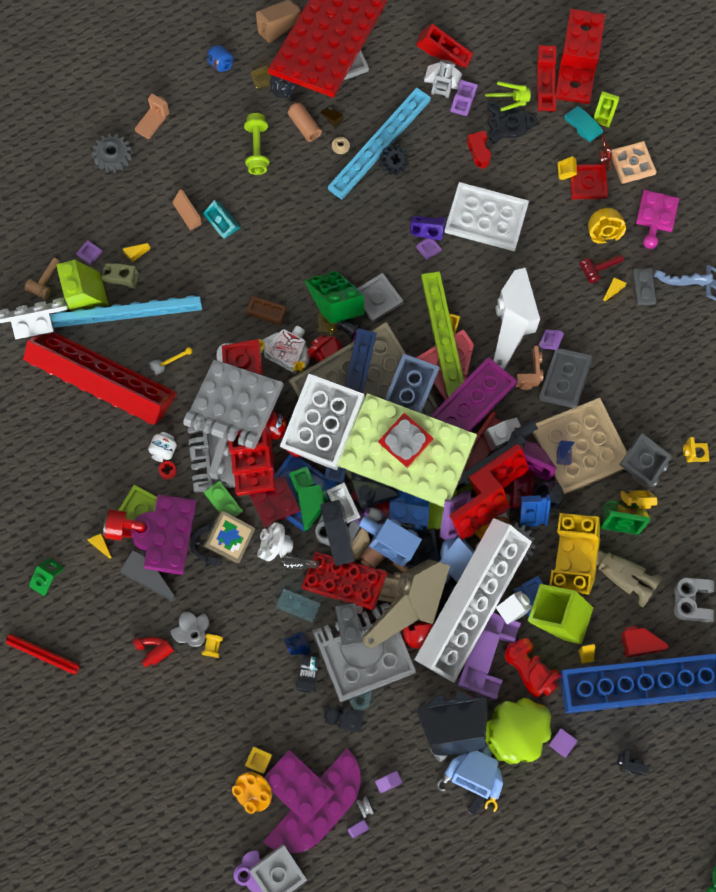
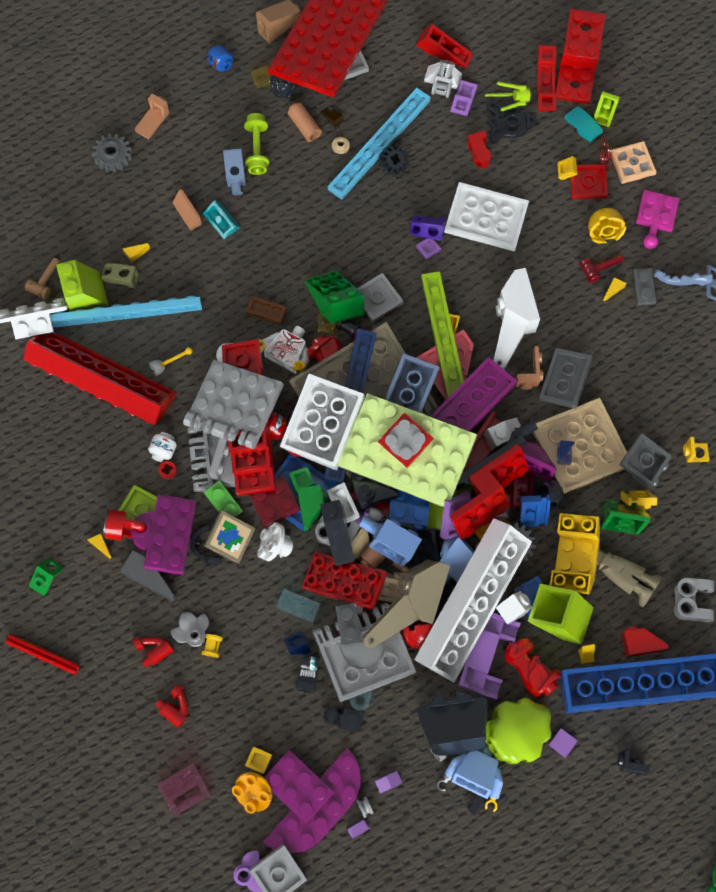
medium lavender tile [76,240,103,265] -> none
clear smoke cone [282,552,319,571] -> none
medium lavender tile [539,329,564,350] -> none
none -> red plant [156,684,188,728]
none -> clear pink plate [157,763,212,818]
none -> sand blue torso [223,149,246,195]

